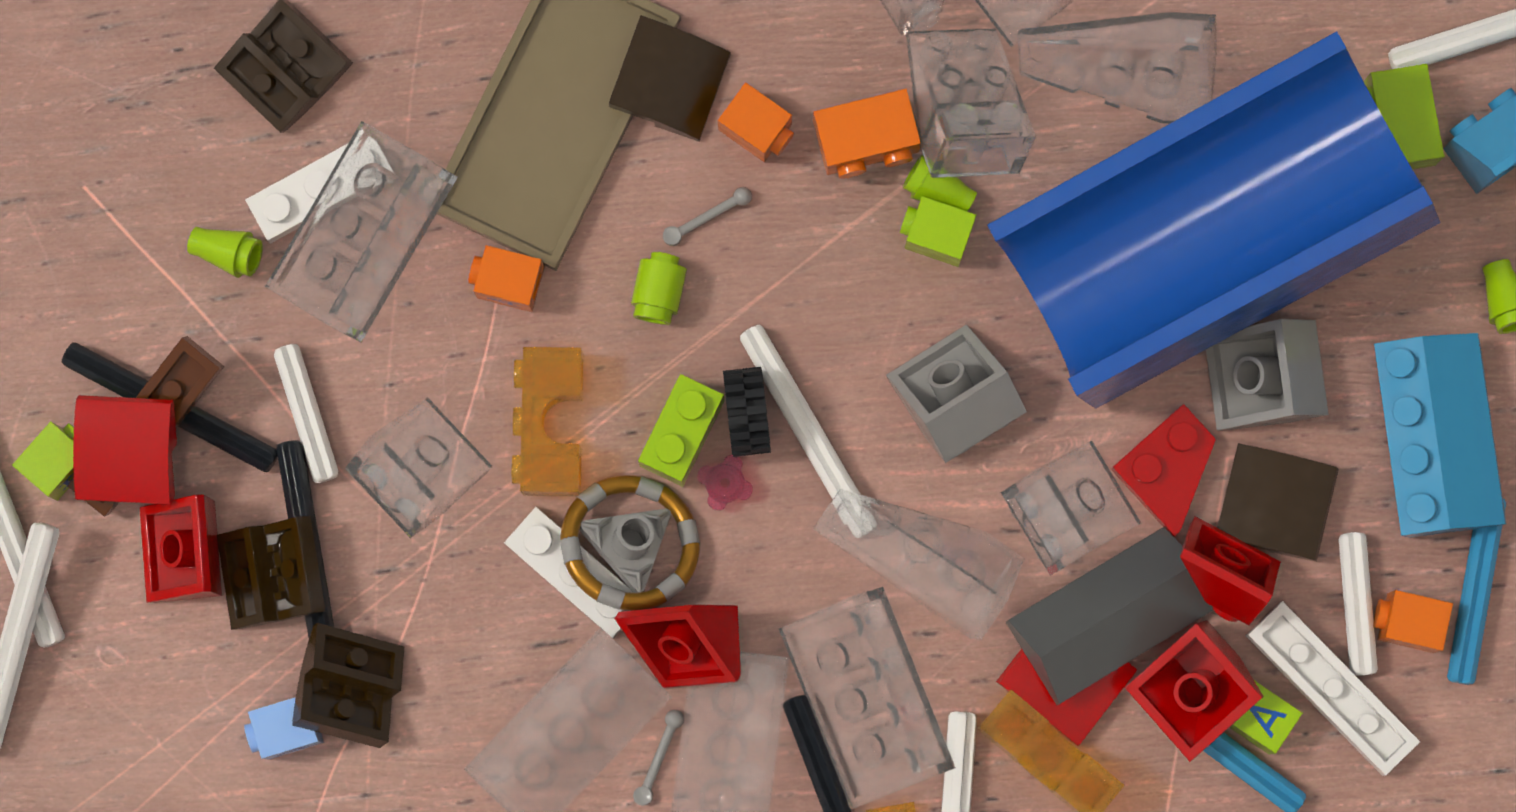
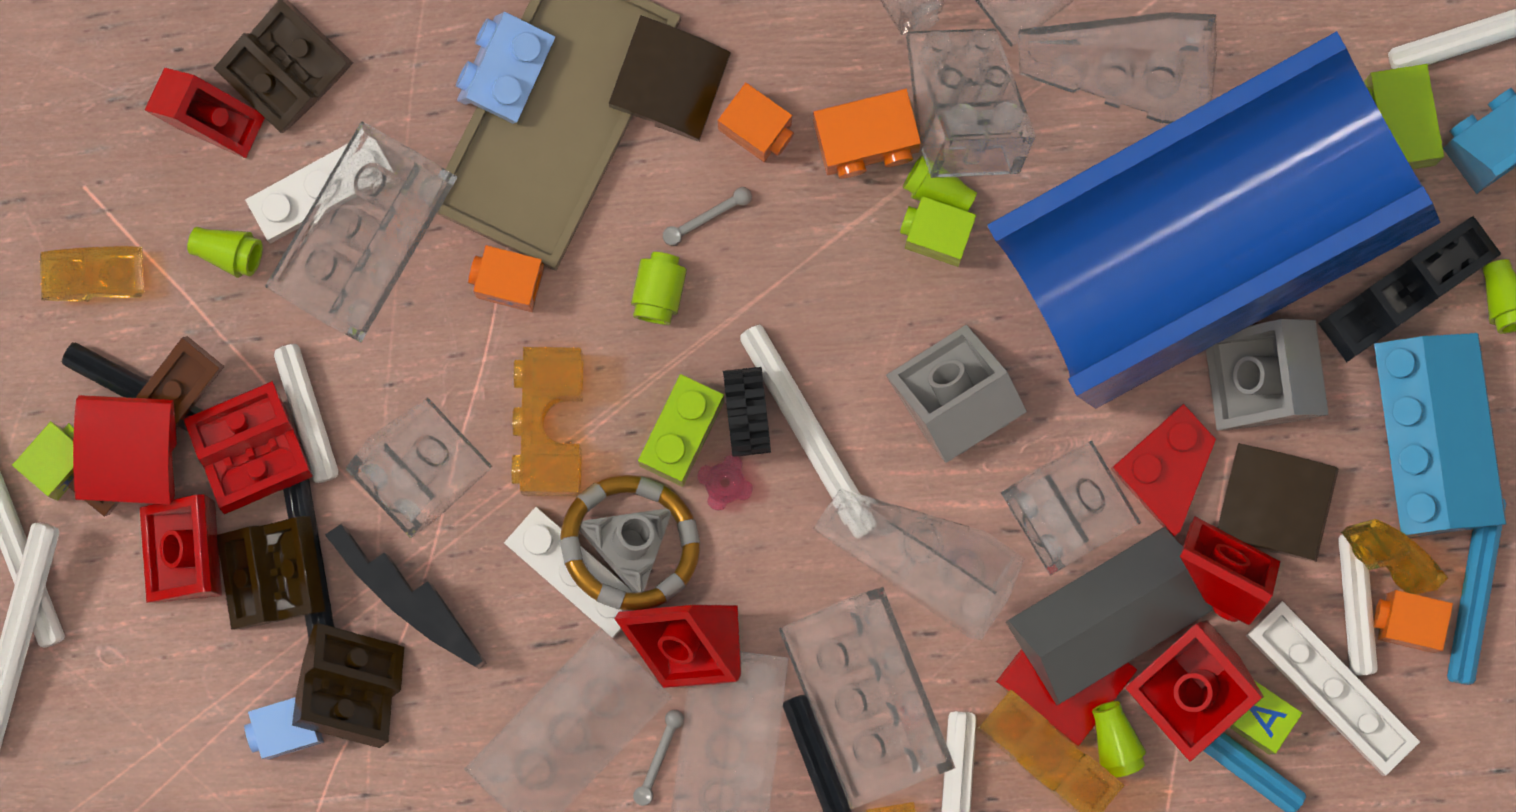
none -> clear yellow slope [40,246,144,302]
none -> red slope [145,67,265,158]
none -> red slope [183,381,313,515]
none -> black slope [325,524,487,669]
none -> light blue bracket [456,12,555,124]
none -> lime cone [1092,701,1146,778]
none -> black slope [1318,216,1501,363]
none -> clear yellow slope [1341,519,1448,595]

